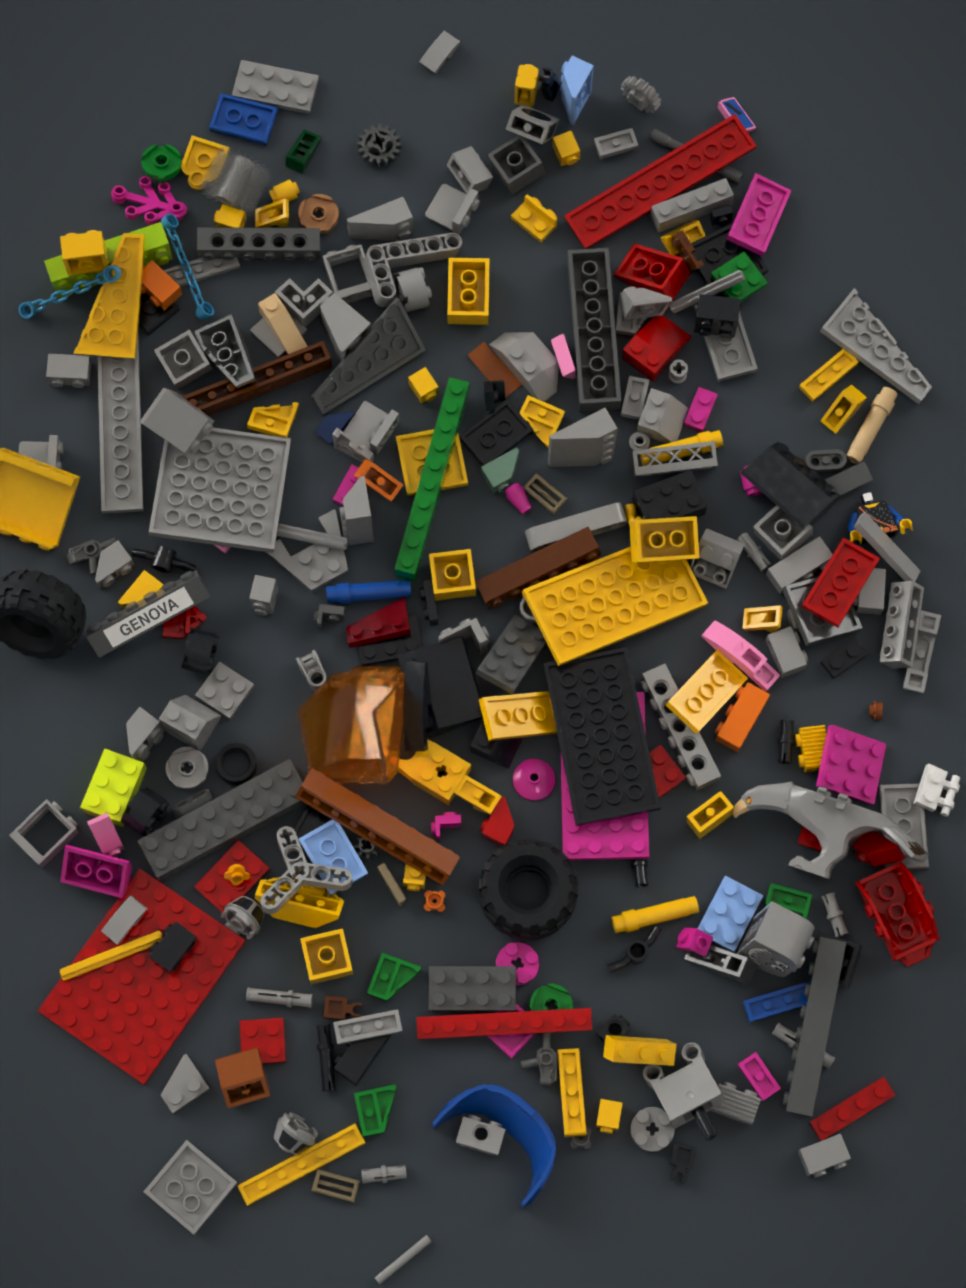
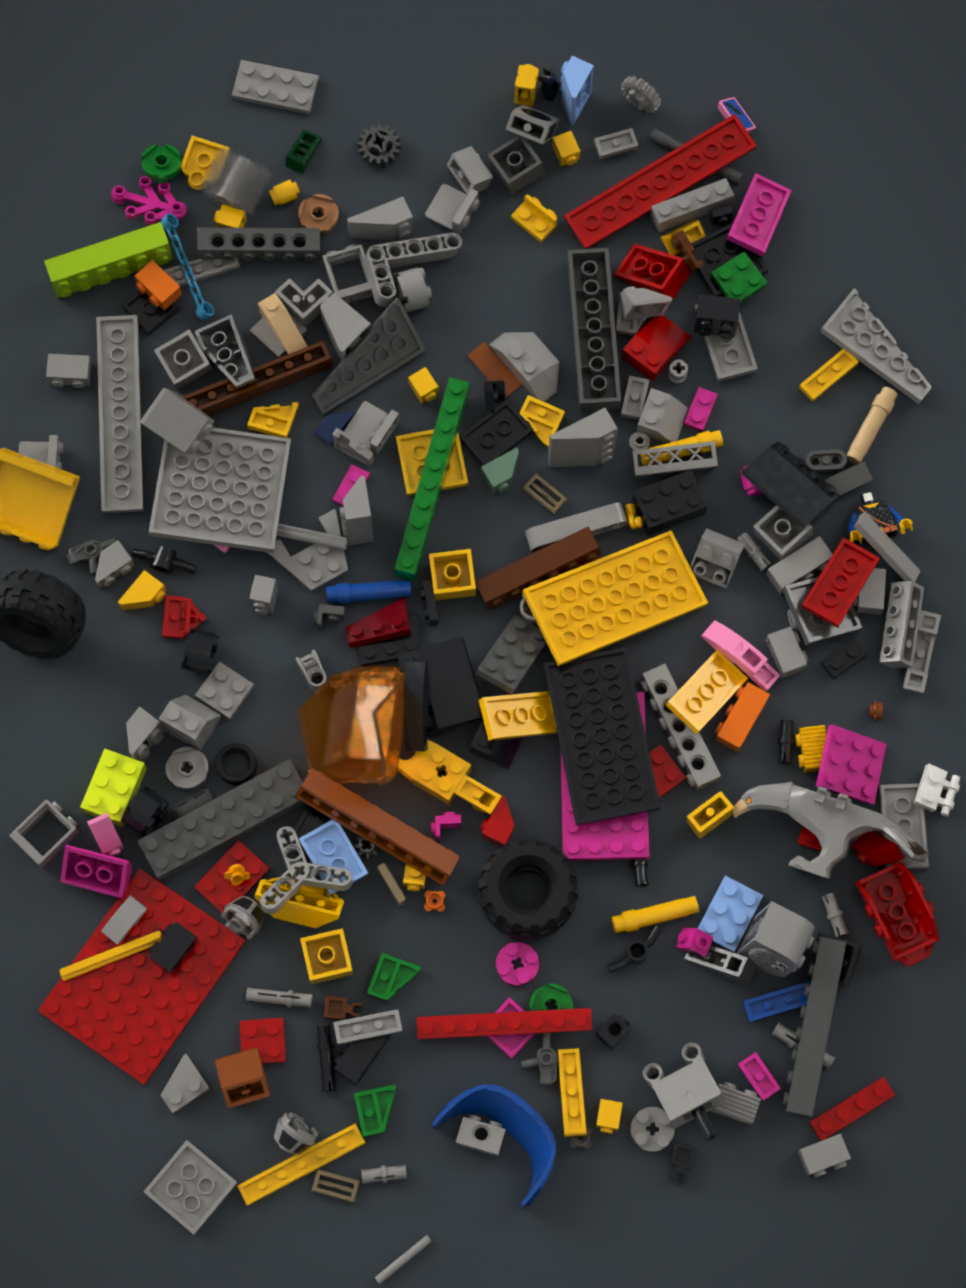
dark azure piece [18,265,121,319] -> none
yellow brick [60,230,109,276] -> none
yellow wing [73,233,145,359] -> none
dark grey brick [85,570,210,658] -> none
blue tile [209,93,278,146] -> none
yellow slope [255,198,289,228] -> none
orange brick [353,459,403,502] -> none
light grey slope [419,30,461,74] -> none
dark grey plate [429,966,517,1011] -> none
light grey bracket [438,618,490,654] -> none
yellow brick [447,258,490,325] -> none
dark pink cone [504,482,532,514] -> none
dark pink dish [513,759,555,801] -> none
bright pink slope [551,334,576,380] -> none
yellow brick [603,1035,677,1066] -> none
yellow brick [629,516,699,563] -> none
light grey axle [669,270,745,313] -> none
yellow slope [742,605,783,633] -> none
green wing [765,883,813,919] -> none
yellow slope [820,385,867,434] -> none

